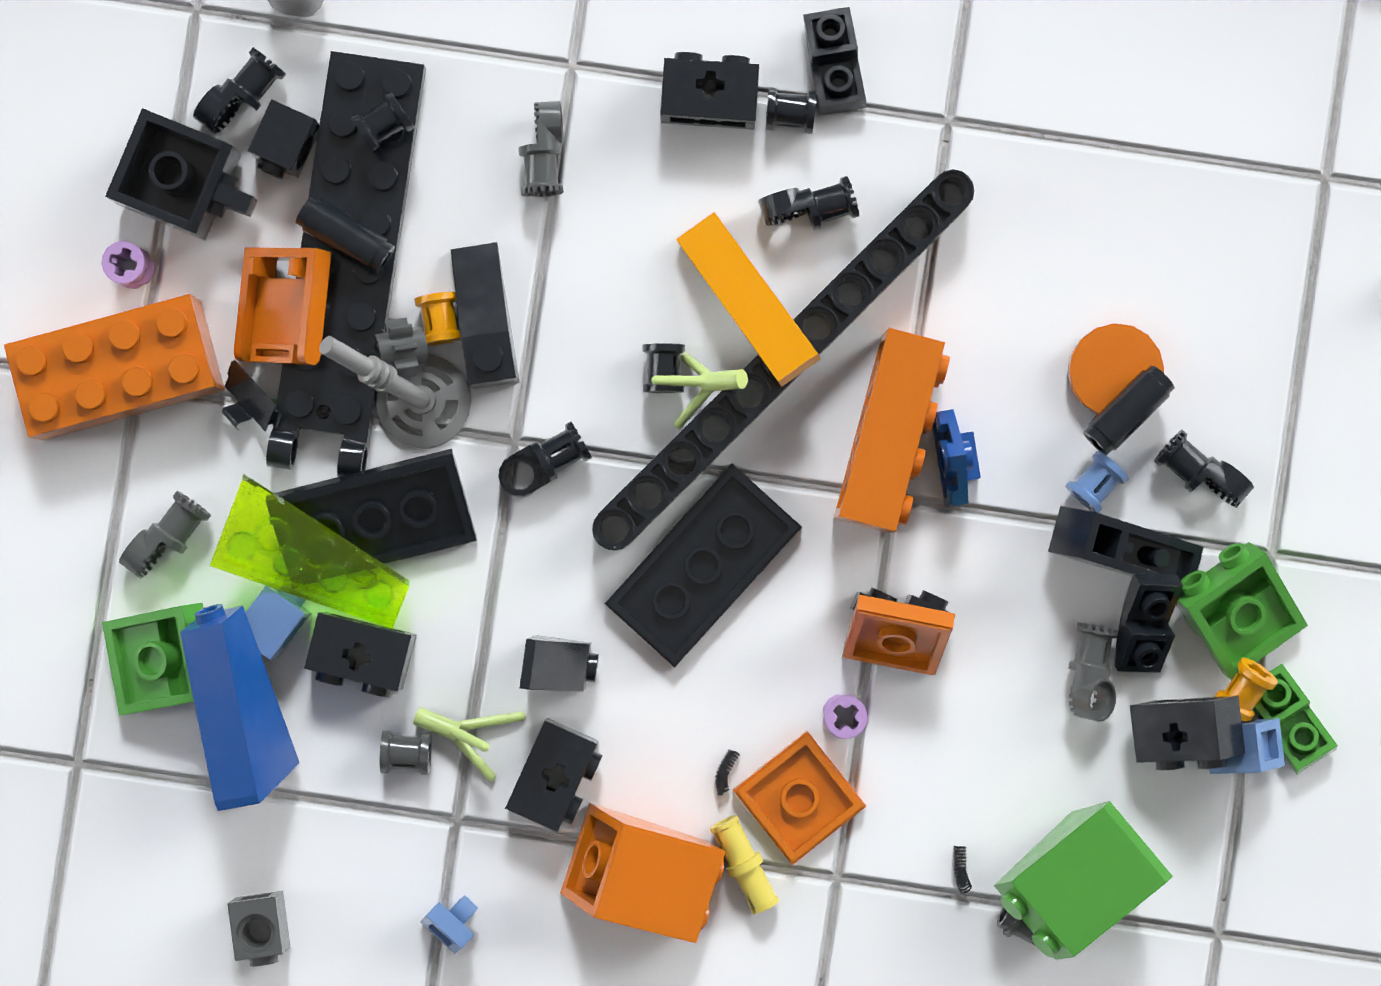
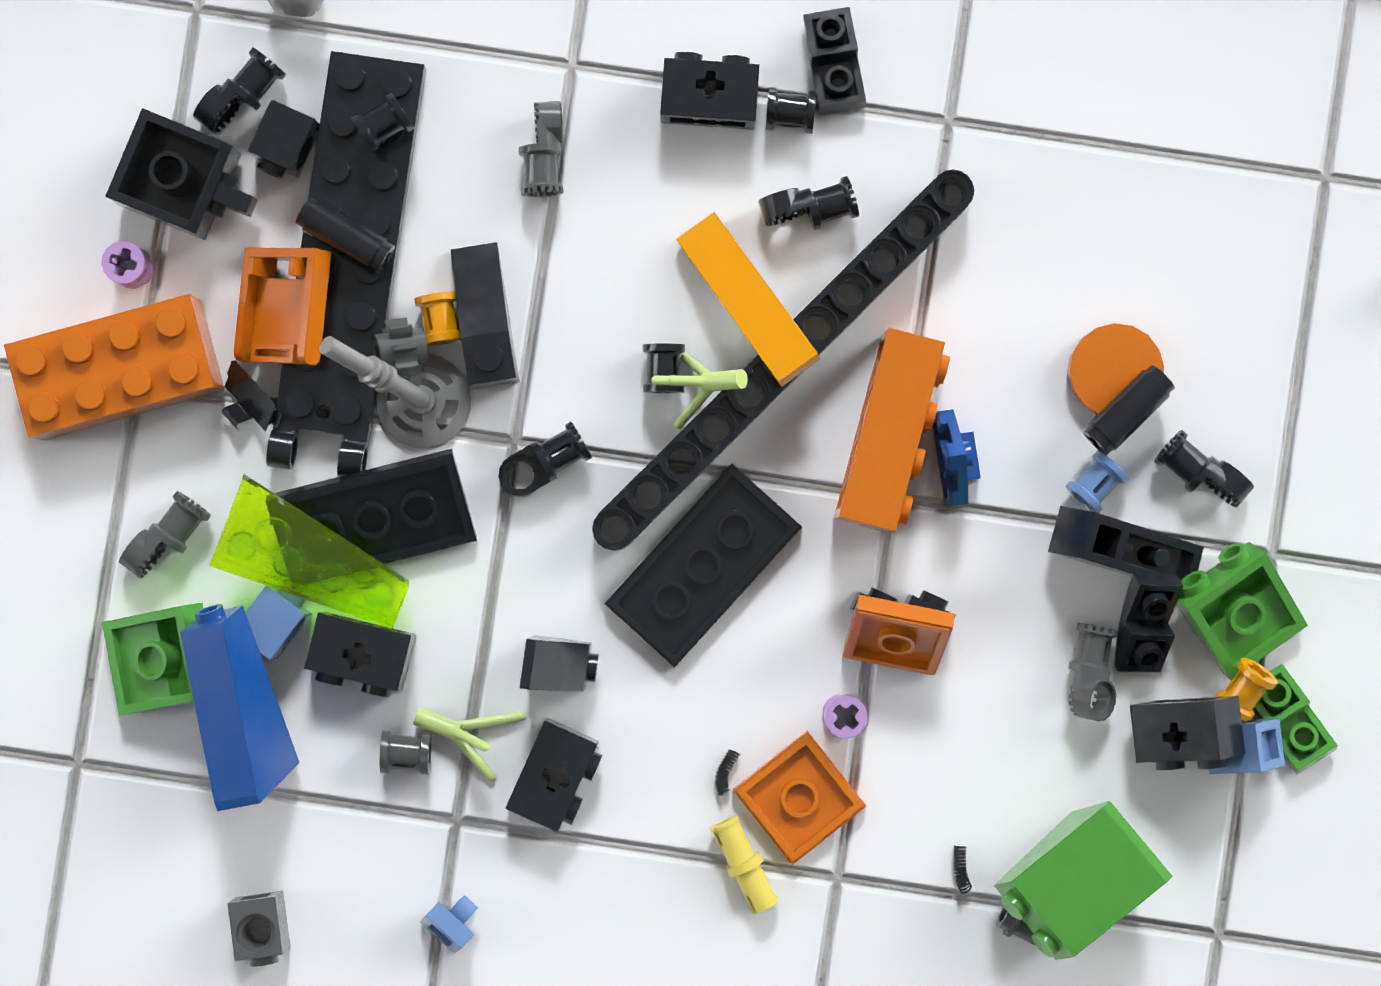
orange slope [560,803,726,943] -> none

